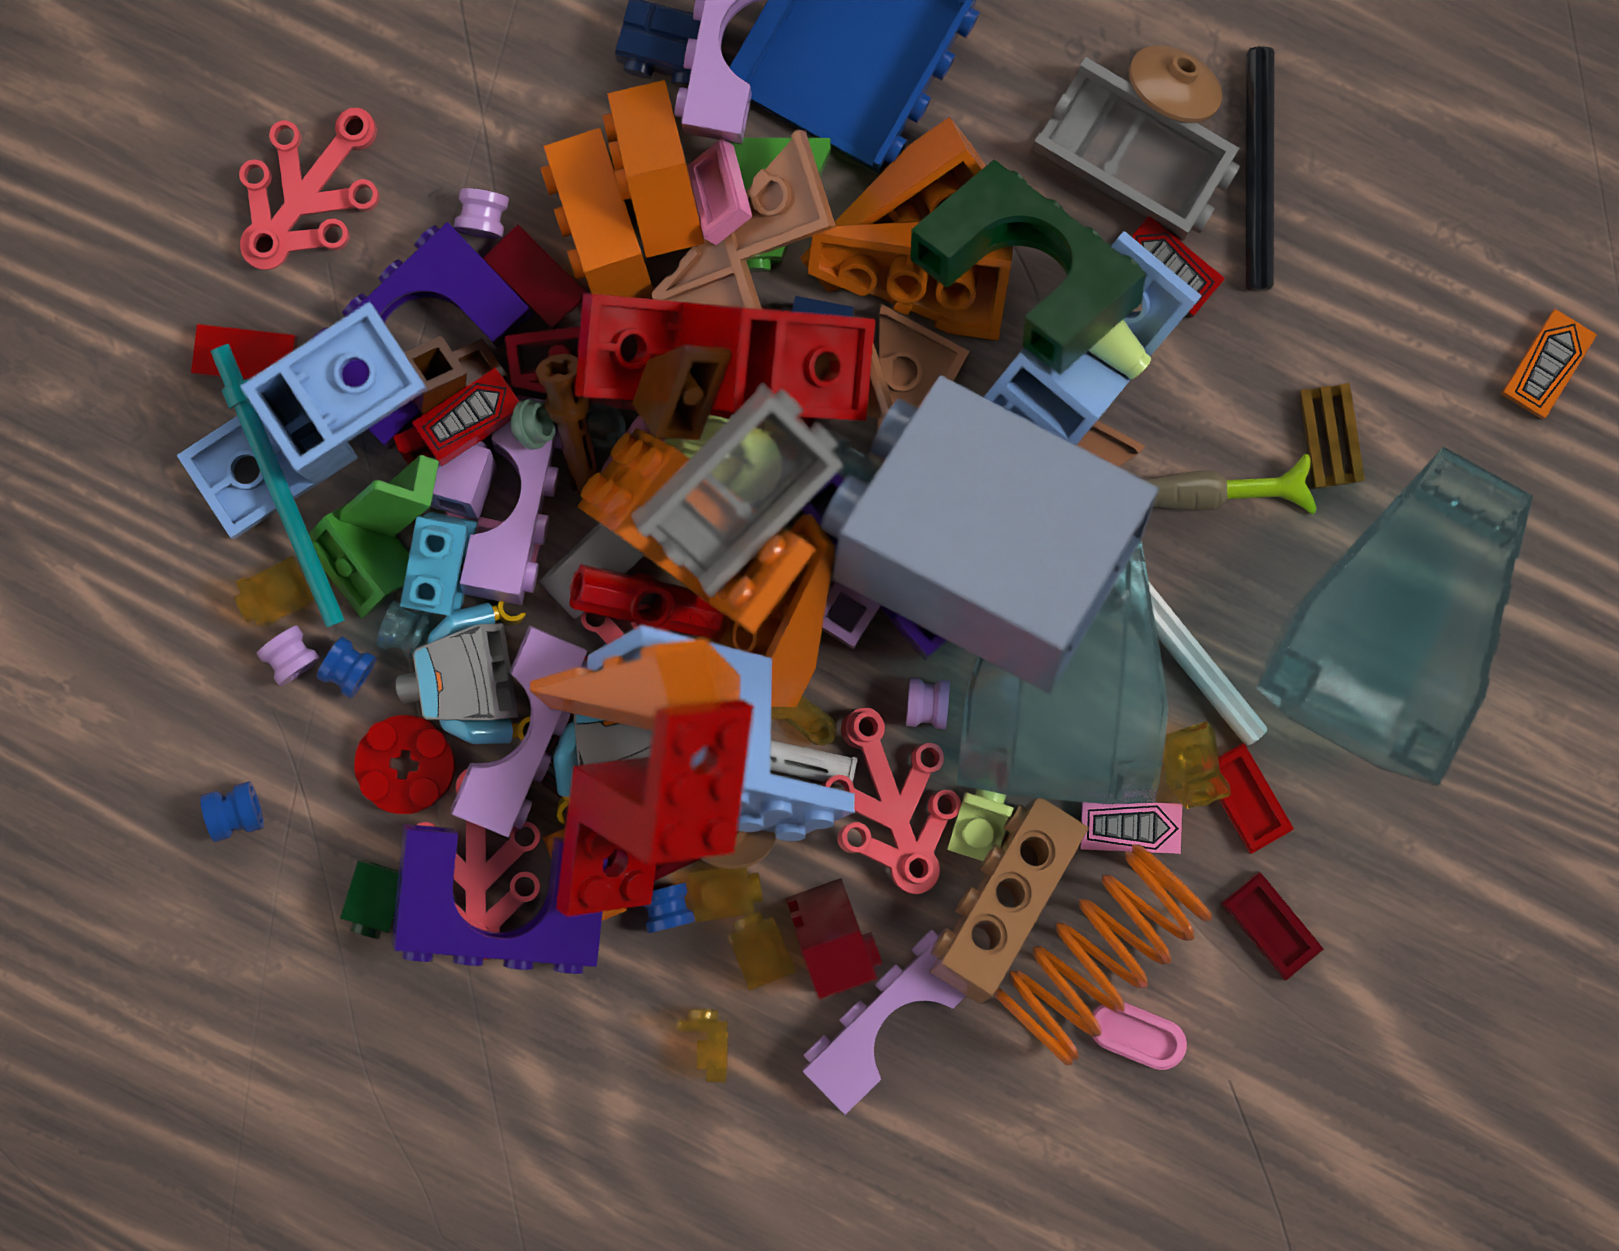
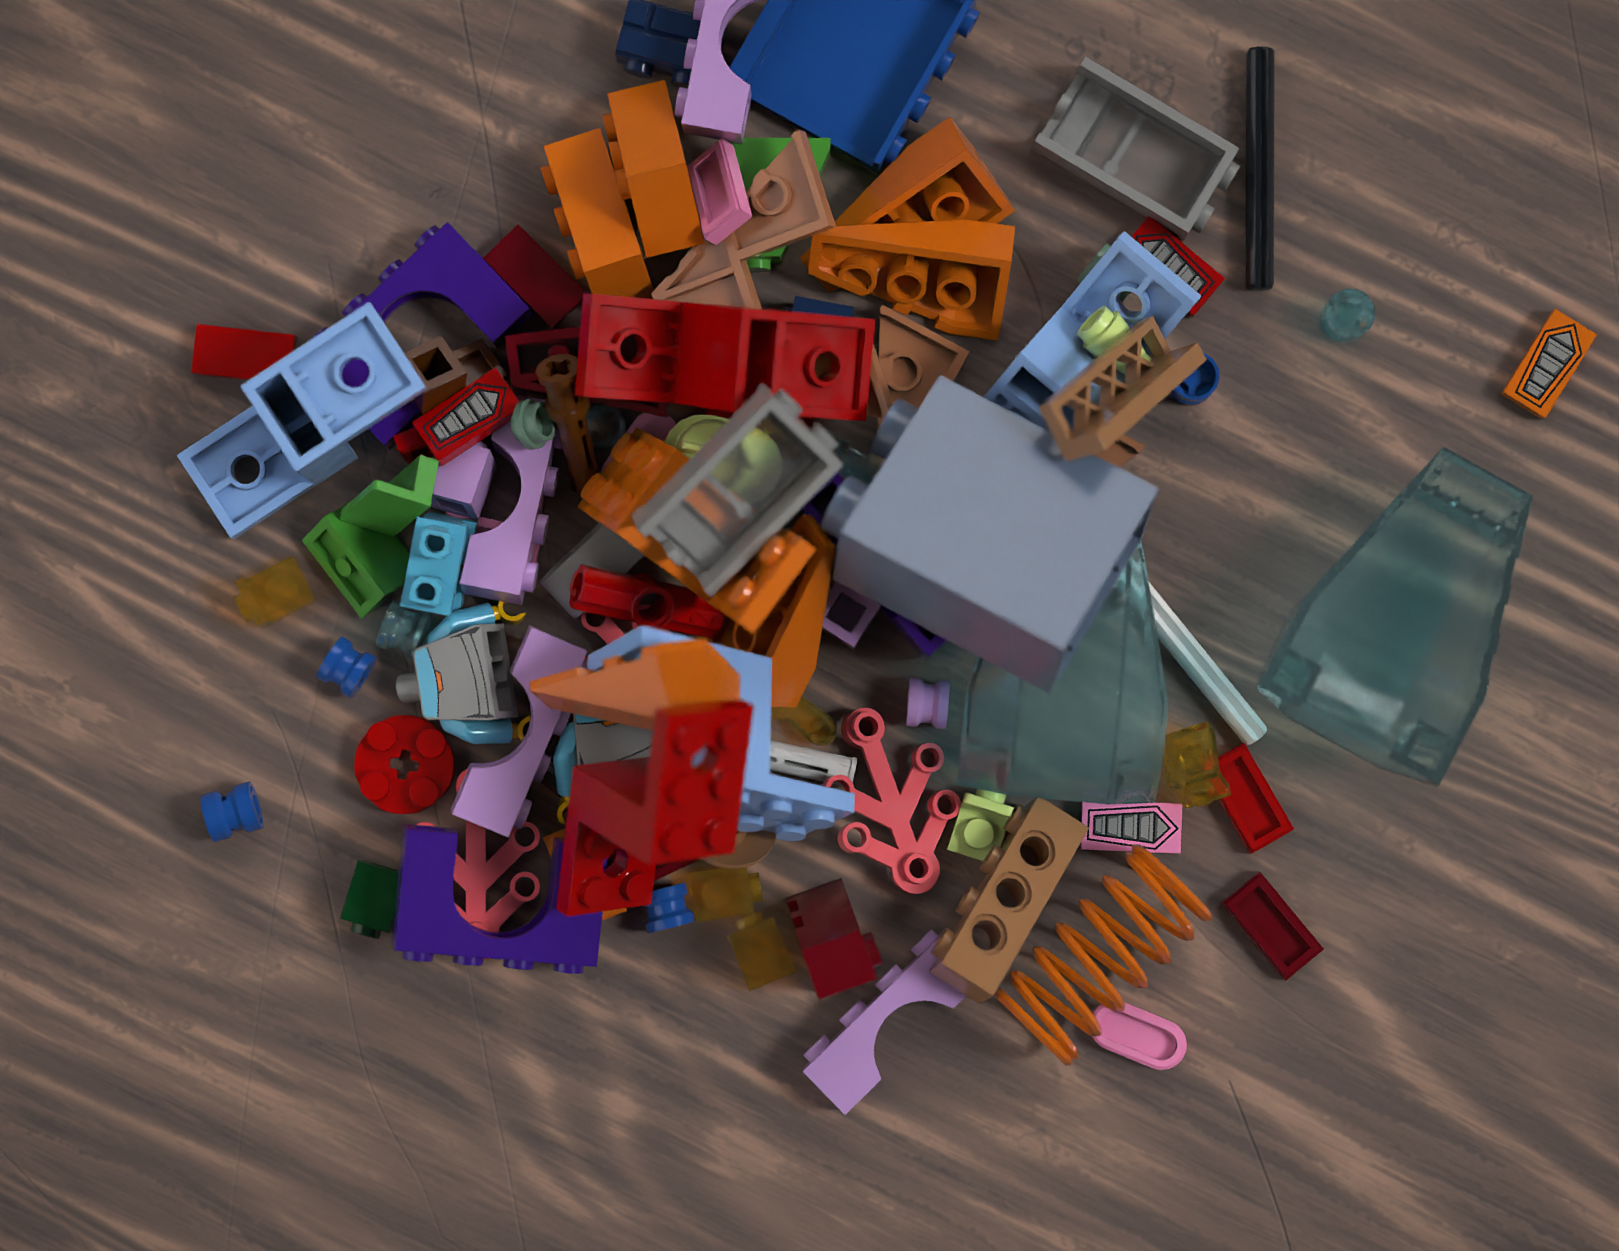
teal bar [210,344,345,628] -> none
coral plant [239,108,380,270] -> none
lavender wheel [256,625,320,686] -> none
lavender wheel [454,188,509,239] -> none
reddish brown slope [632,345,732,441] -> none
clear yellow bracket [677,1009,729,1082] -> none
dark green arch [910,159,1146,375] -> none
medium nougat dish [1129,45,1222,123] -> none
piece [1144,454,1316,515] -> none
pearl gold tile [1299,383,1365,489] -> none
none -> medium nougat fence [1038,316,1206,462]
none -> blue wheel [1169,353,1220,406]
none -> clear light blue wheel [1320,289,1375,343]

